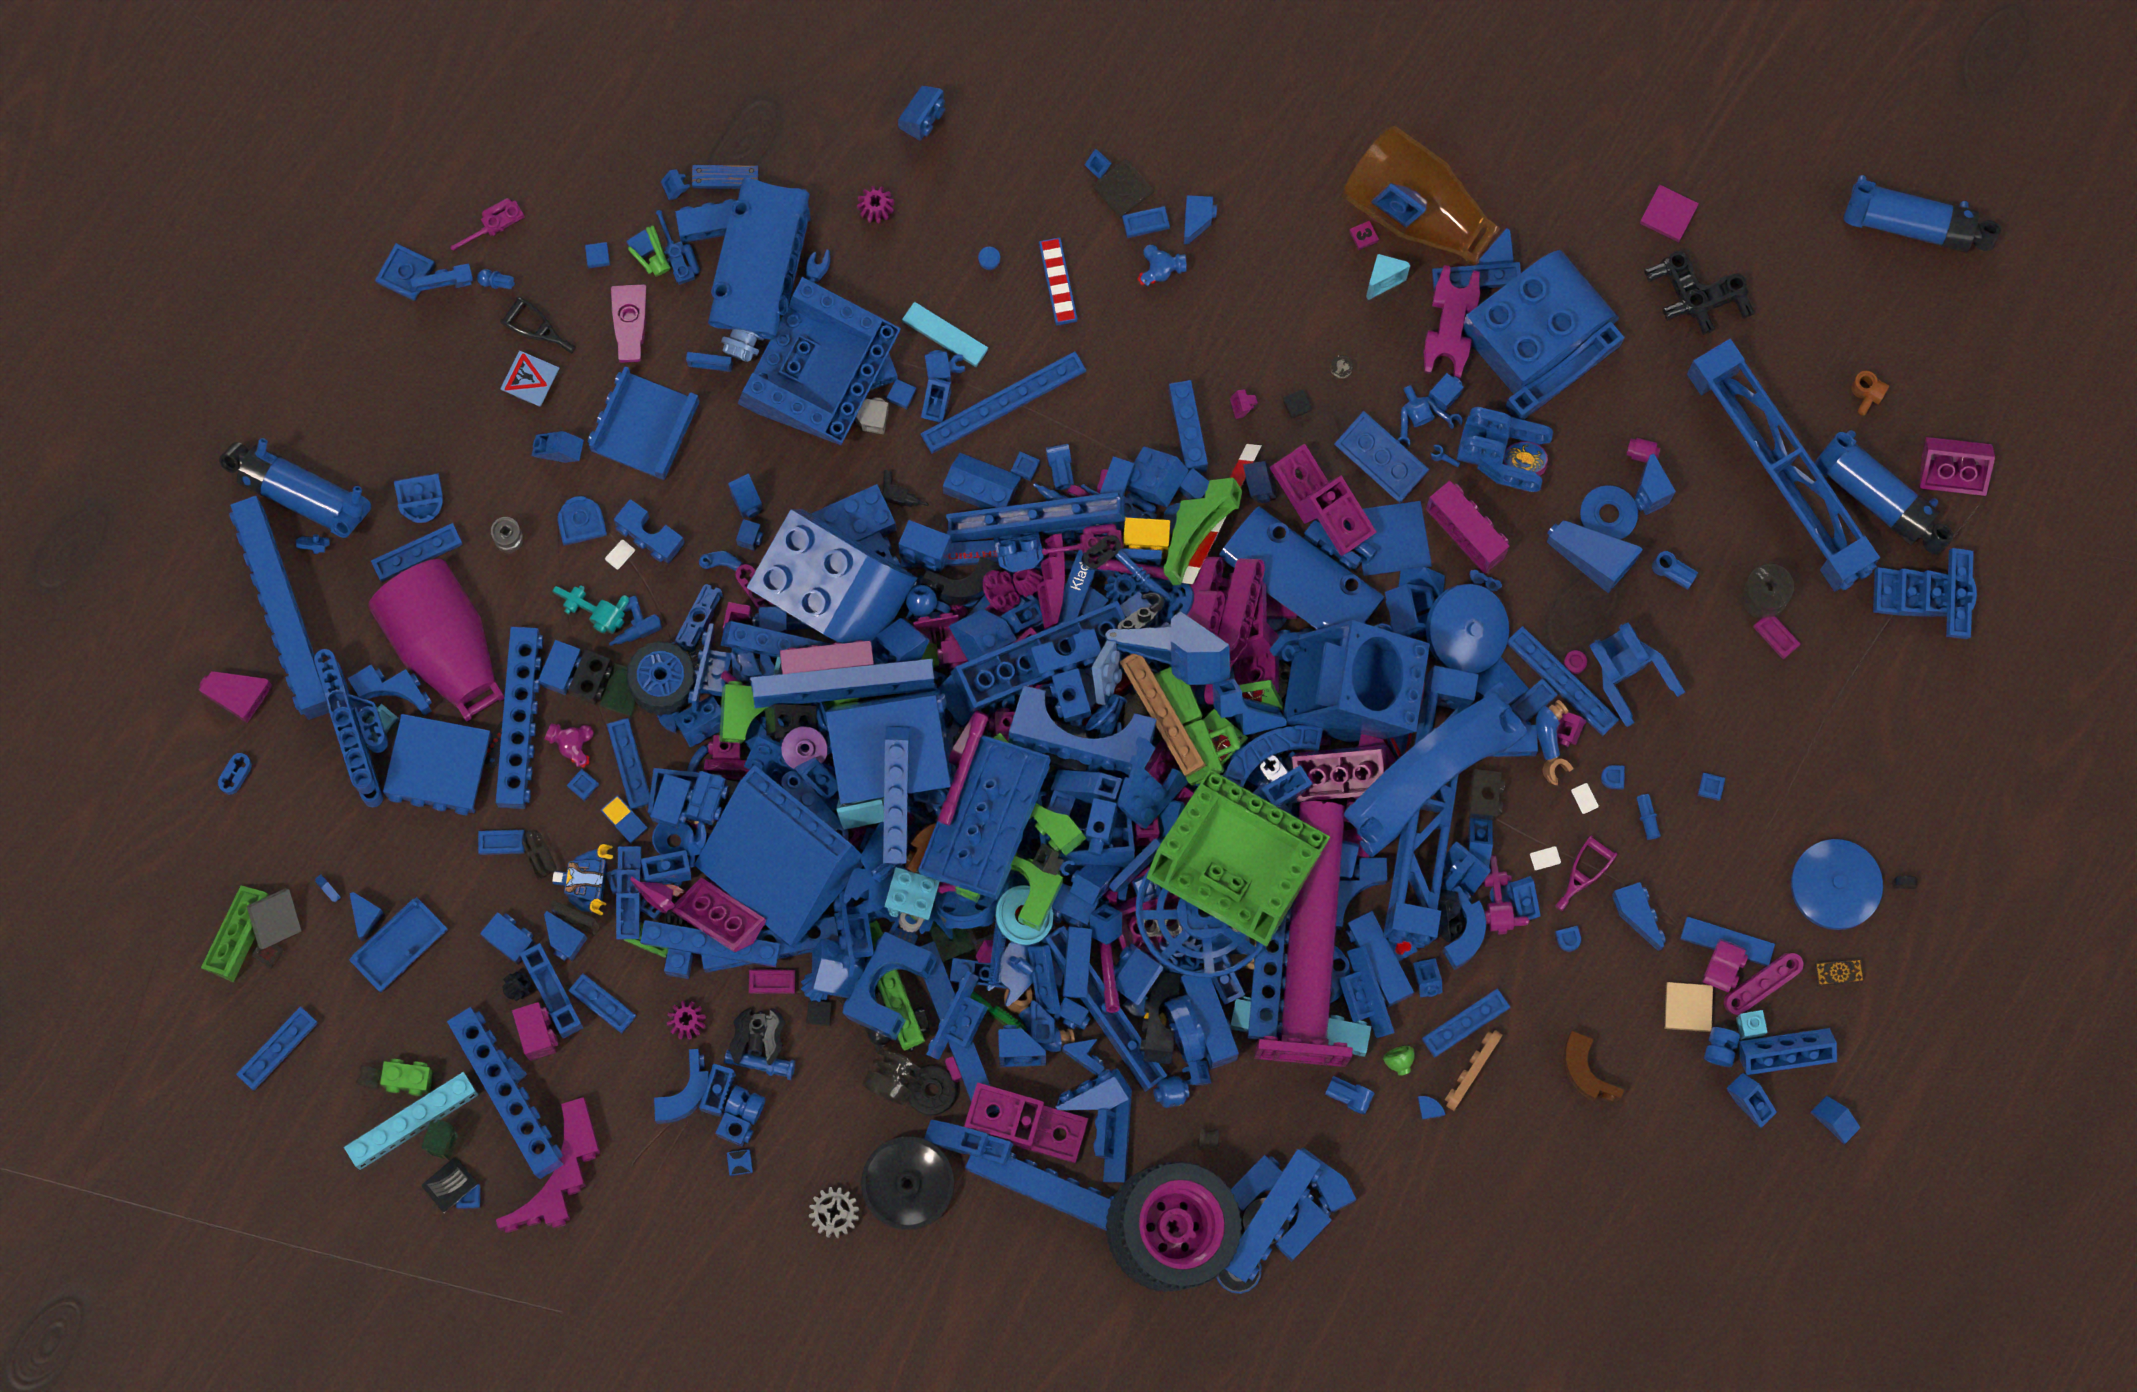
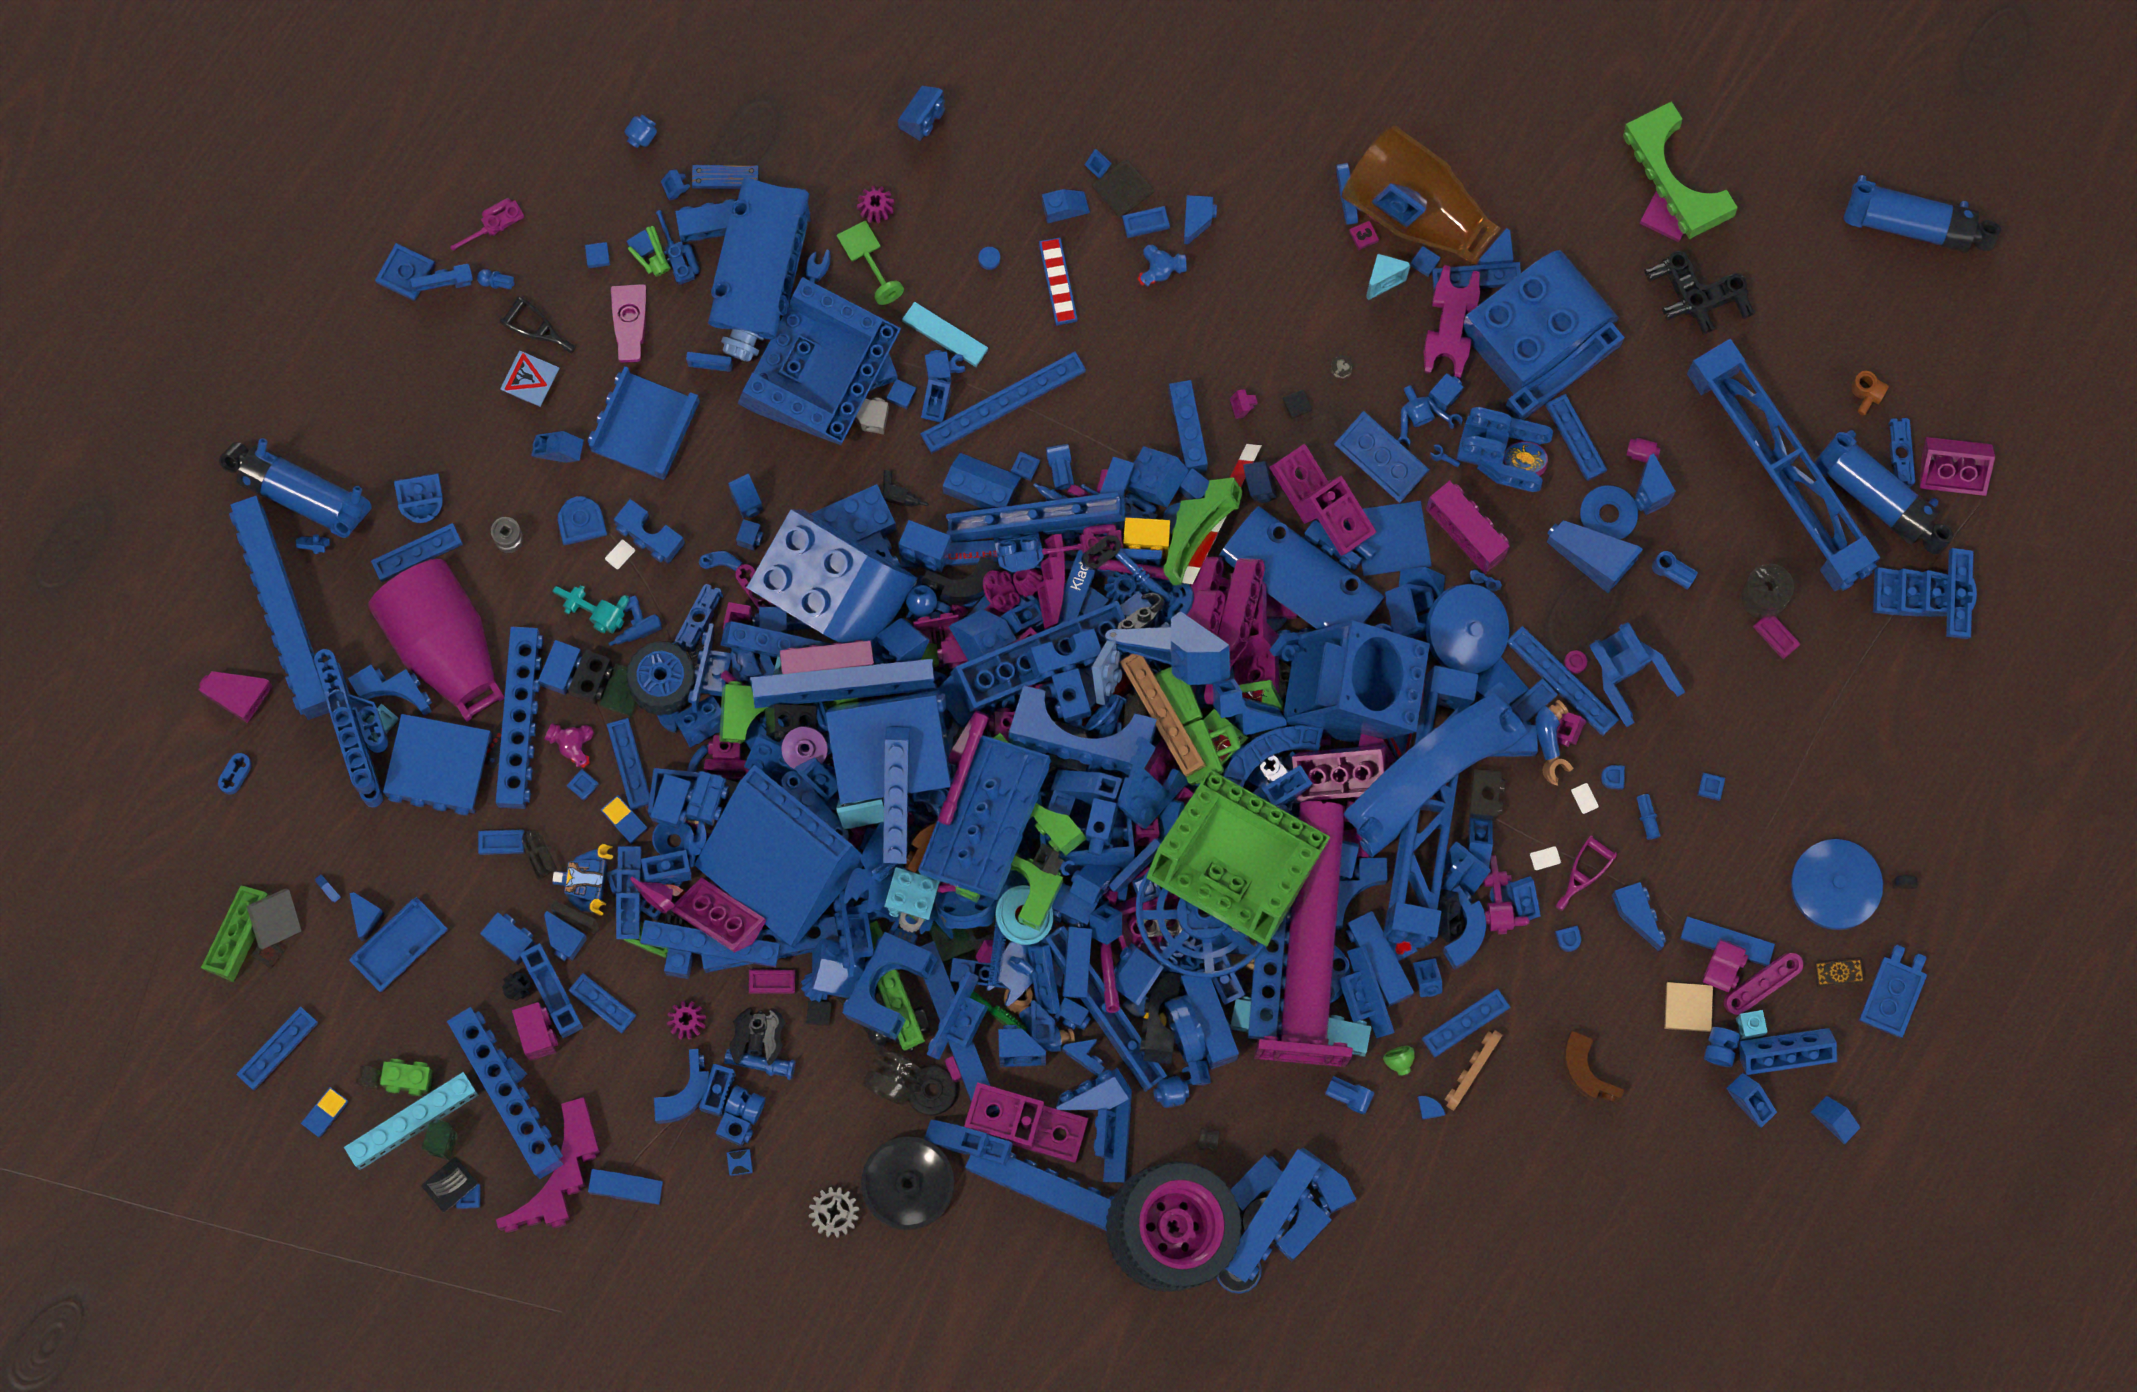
none -> blue tile [301,1087,349,1138]
none -> blue slope [588,1169,663,1205]
none -> blue head [624,114,657,148]
none -> bright green piece [837,220,904,305]
none -> blue slope [1042,189,1090,224]
none -> blue beam [1336,163,1358,225]
none -> blue tile [1410,246,1441,277]
none -> blue tile [1545,394,1607,481]
none -> bright green arch [1623,101,1738,239]
none -> blue tile [1858,945,1927,1038]
none -> blue piece [1888,418,1915,487]

